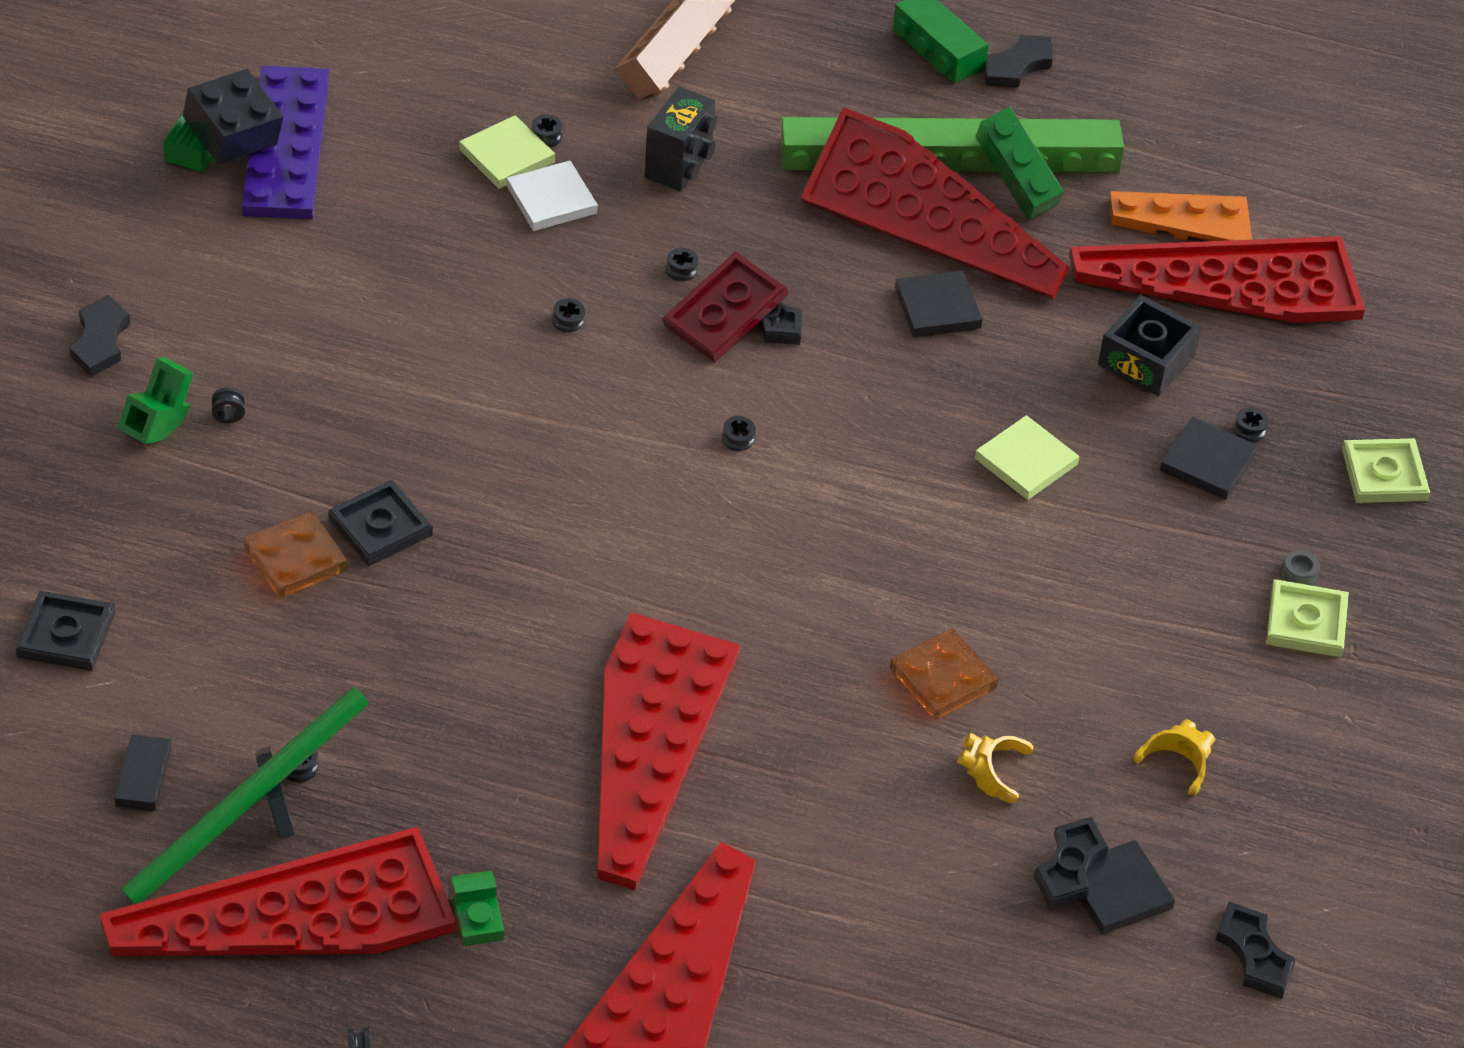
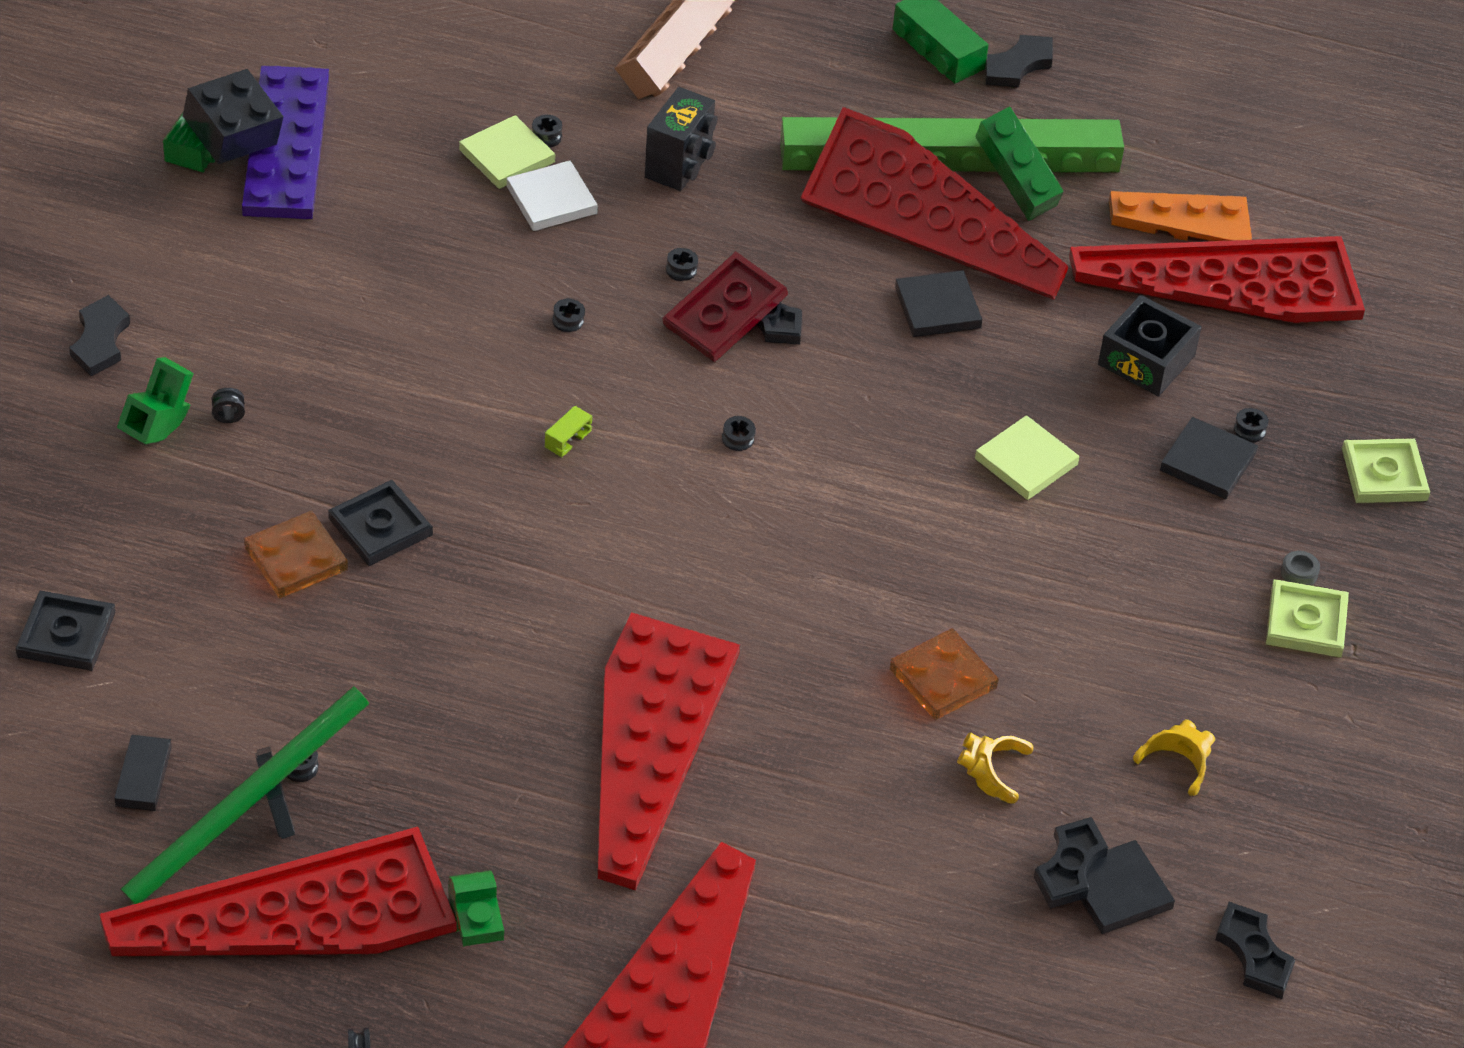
none -> lime piece [545,406,592,458]

